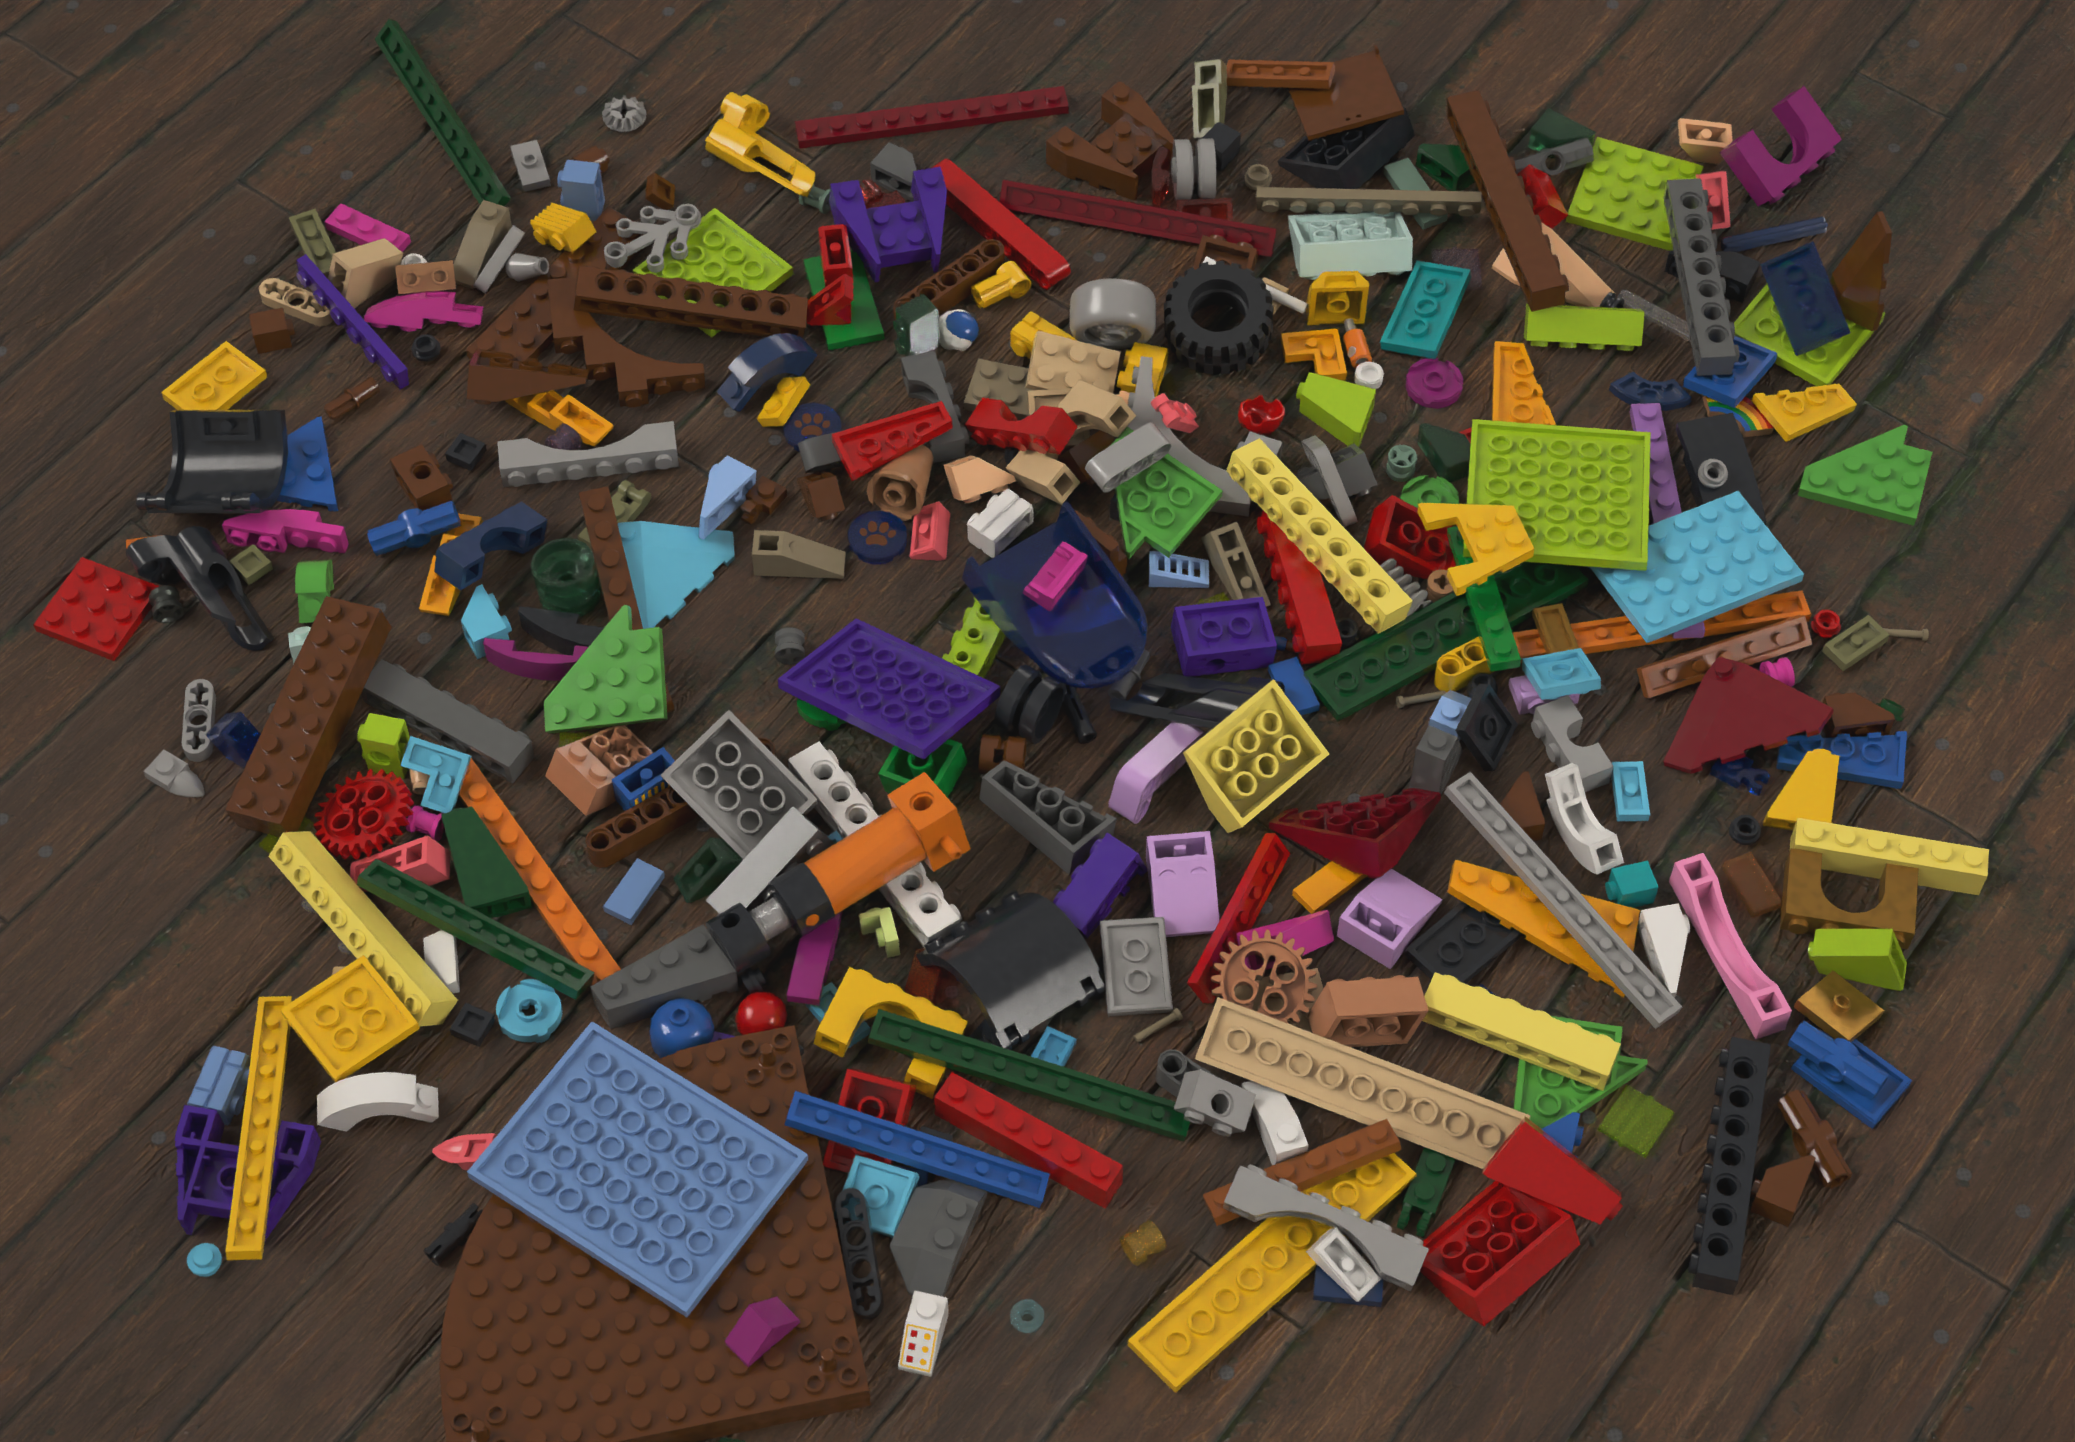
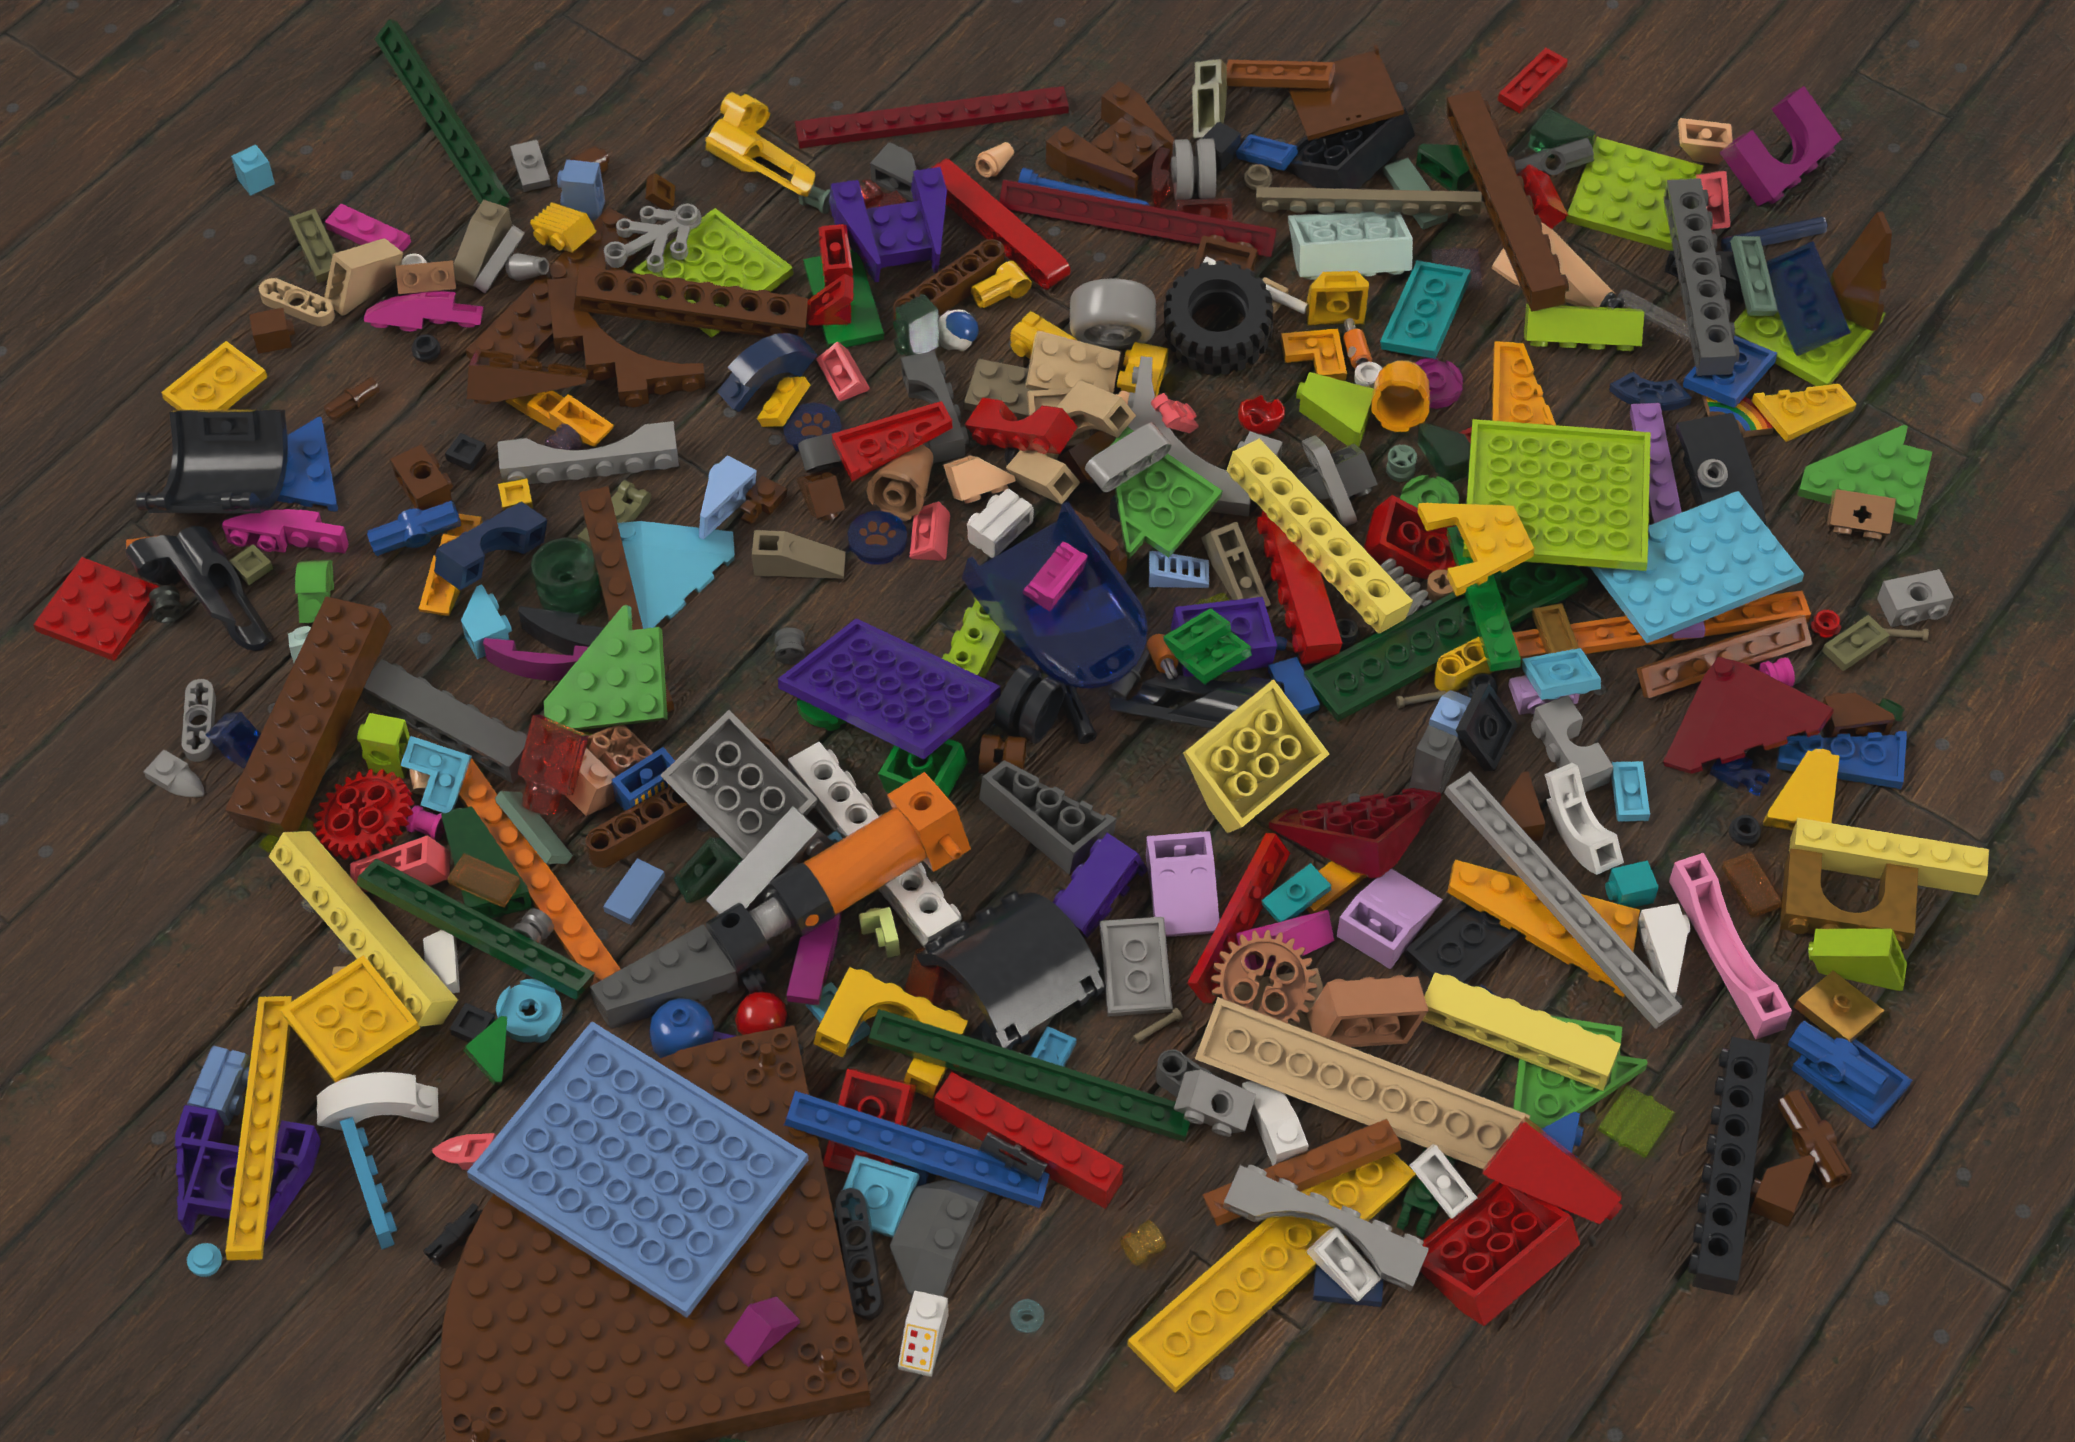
dark purple plate [296,254,409,390] -> none
light grey gear [602,95,646,132] -> none
lavender beam [1109,722,1206,824] -> none
none -> medium azure brick [231,144,275,196]
none -> dark azure plate [340,1117,397,1249]
none -> clear orange tile [447,853,520,907]
none -> green slope [463,1016,508,1086]
none -> sand green tile [495,791,573,864]
none -> yellow plate [498,479,533,511]
none -> flat silver wheel [512,909,554,944]
none -> clear red plate [517,715,589,815]
none -> coral slope [816,342,870,401]
none -> light nougat cone [975,142,1014,178]
none -> black pin [979,1132,1048,1183]
none -> blue piece [1018,168,1149,205]
none -> orange piece [1146,634,1178,680]
none -> green slope [1163,608,1252,684]
none -> blue tile [1236,134,1298,171]
none -> teal plate [1261,863,1331,922]
none -> light orange cylinder [1371,361,1430,432]
none -> white slope [1409,1144,1477,1219]
none -> red plate [1498,48,1568,114]
none -> sand green tile [1730,236,1778,316]
none -> medium nougat brick [1827,489,1896,540]
none -> light grey brick [1877,569,1954,627]

